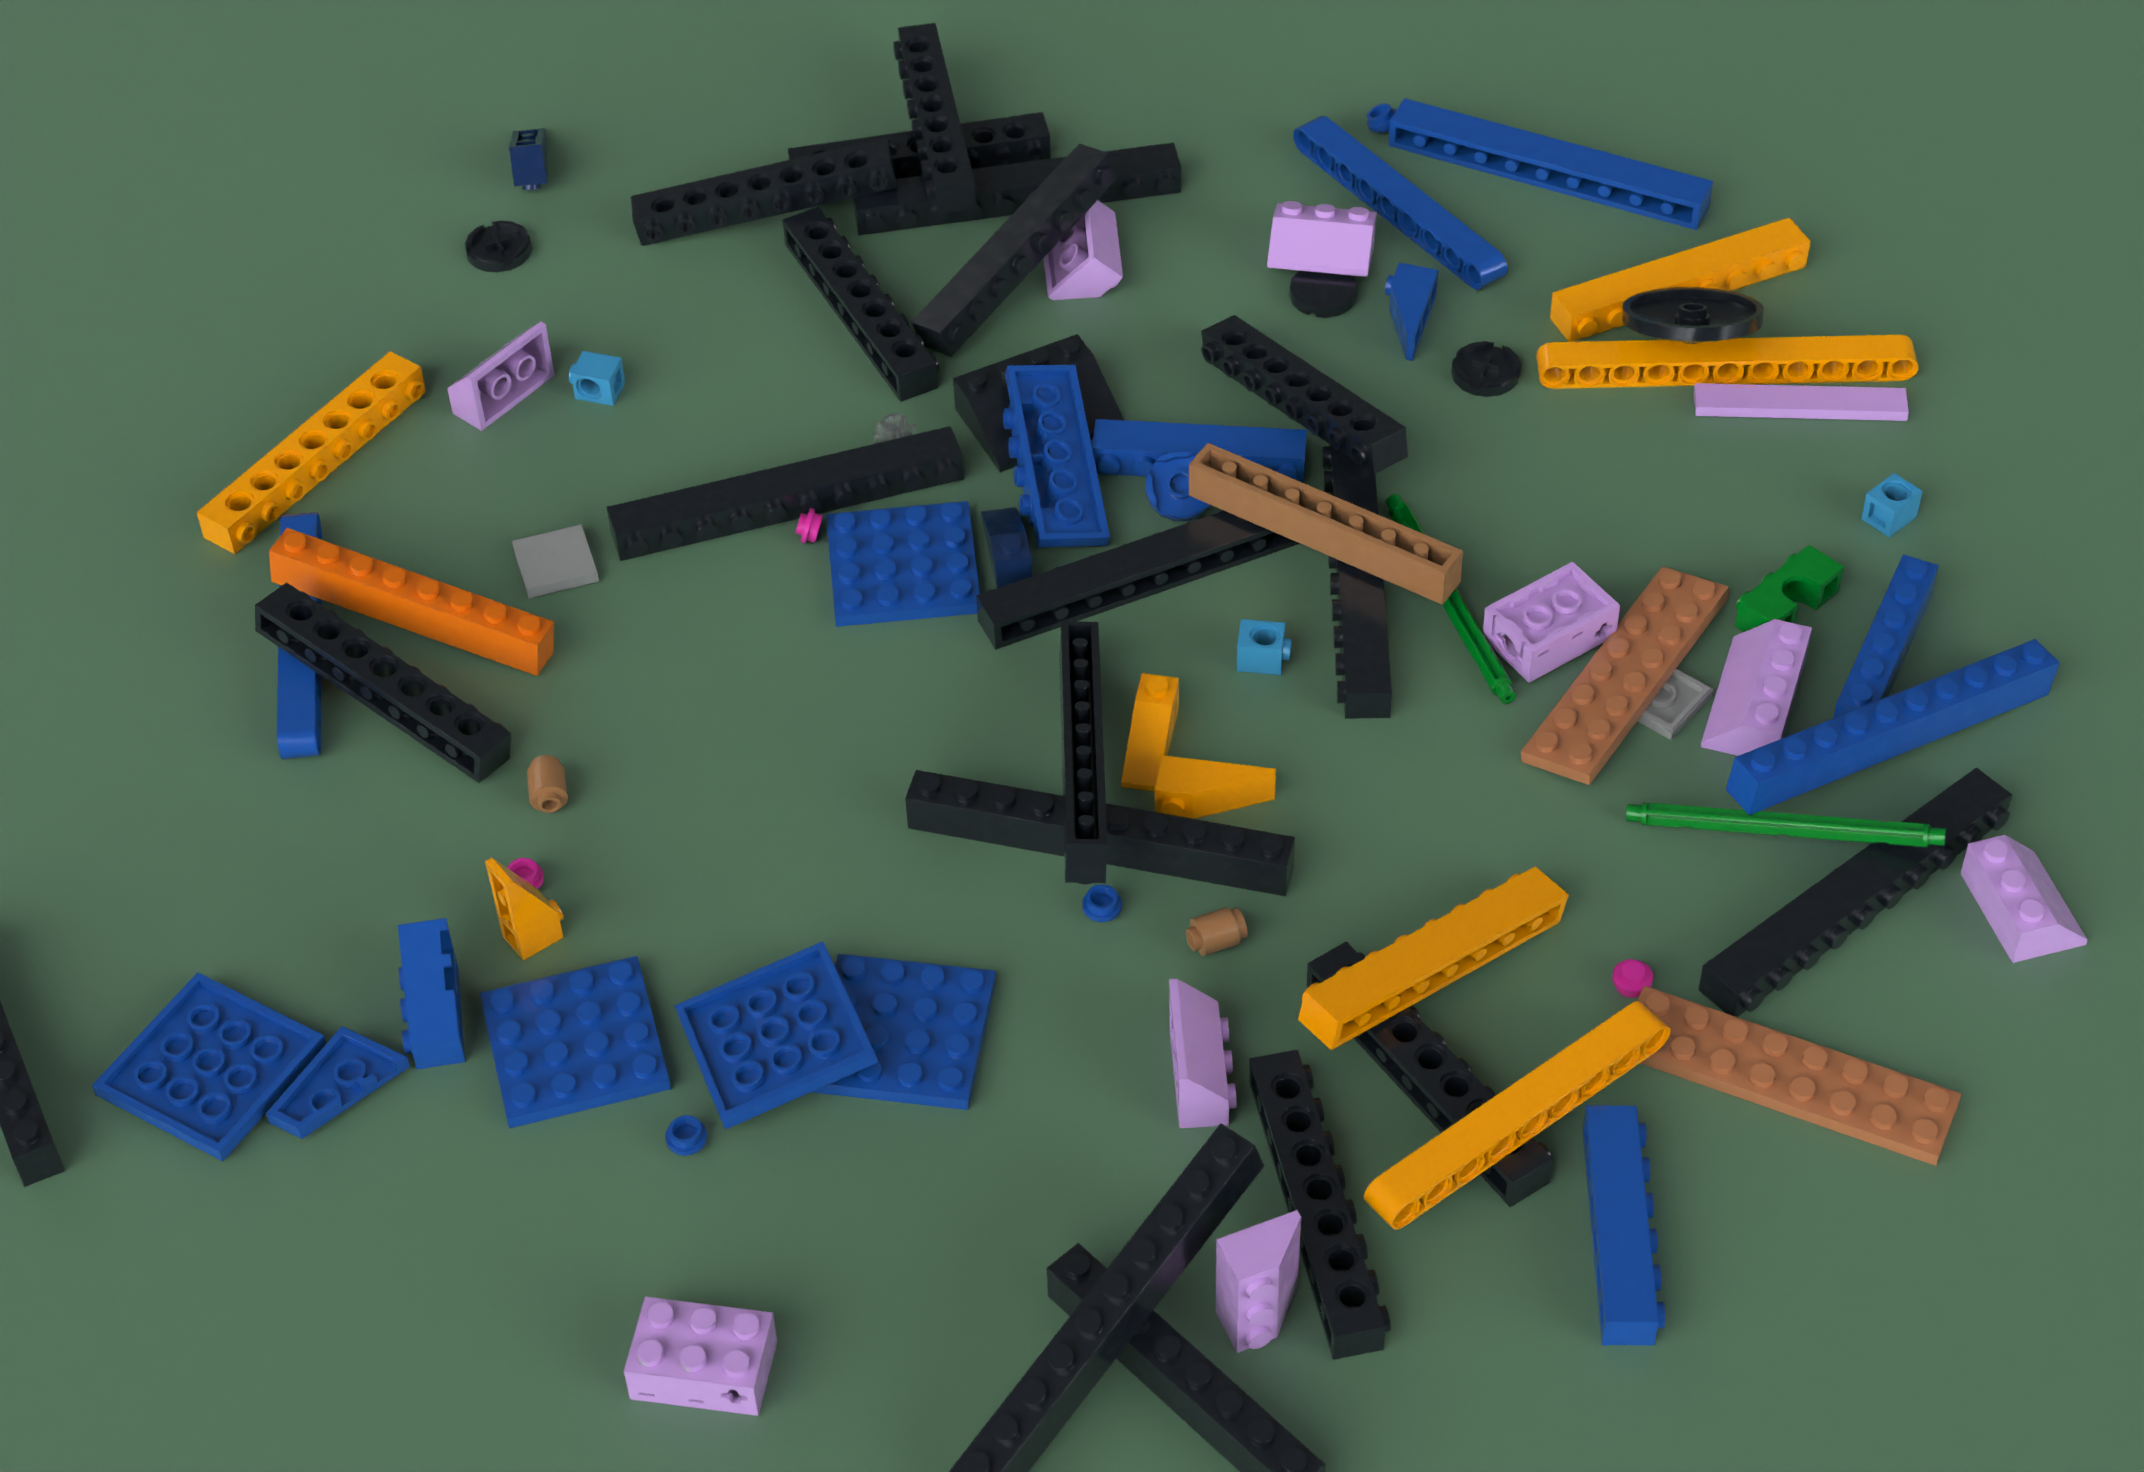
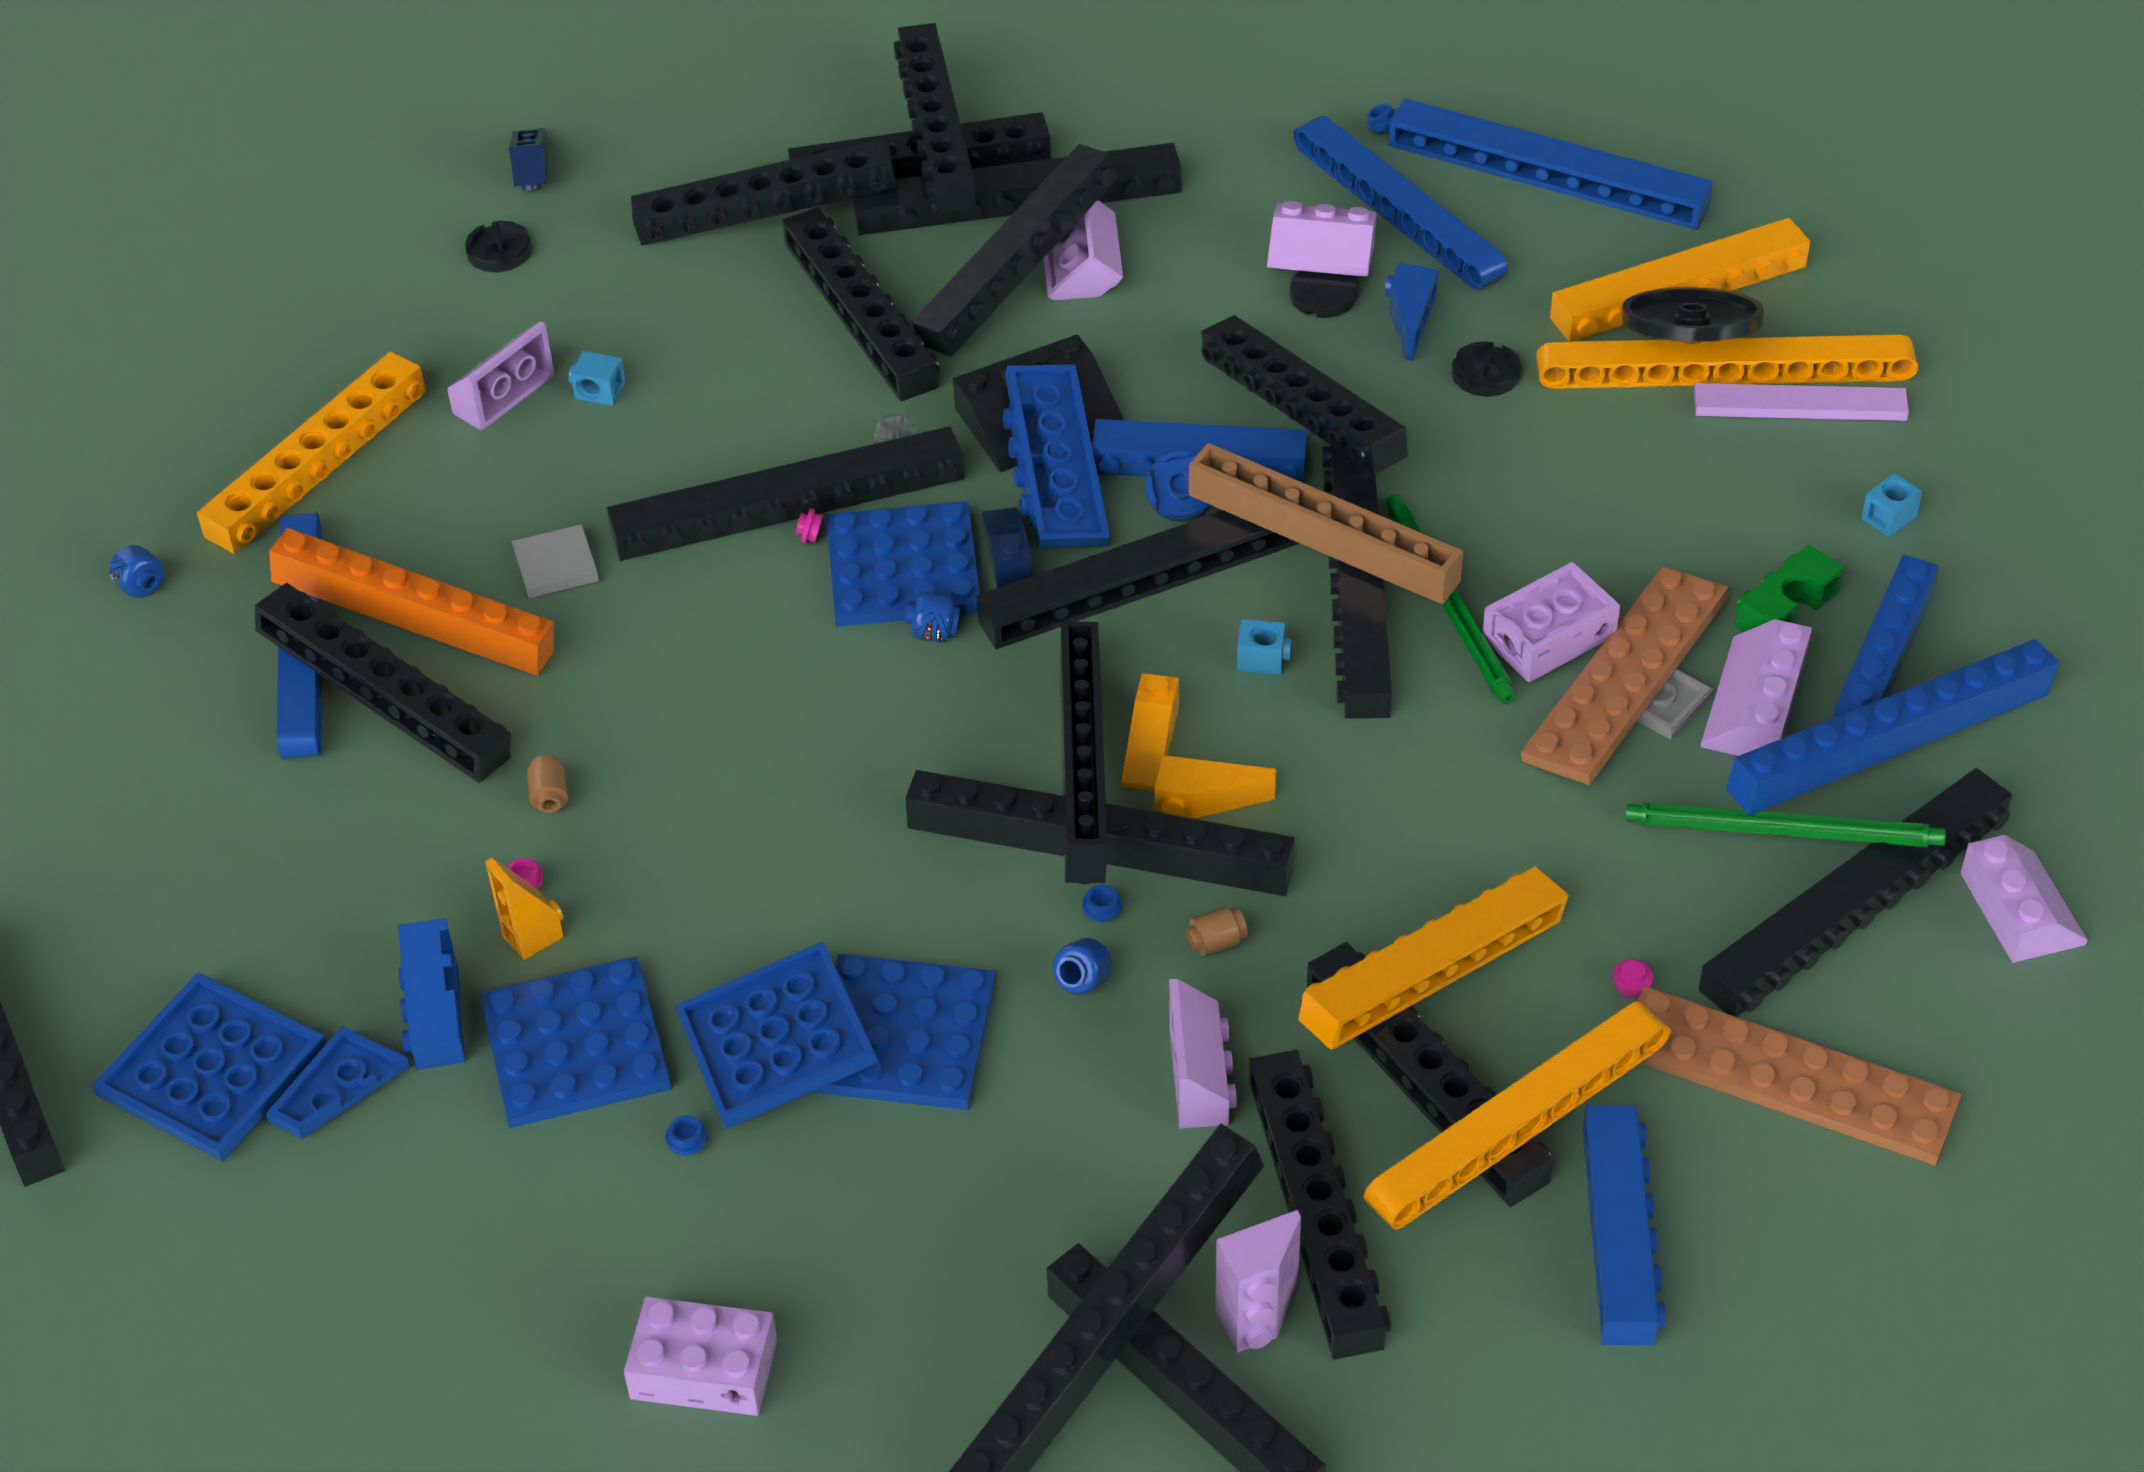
none -> blue head [109,545,164,598]
none -> blue head [904,592,960,643]
none -> blue head [1053,938,1112,995]

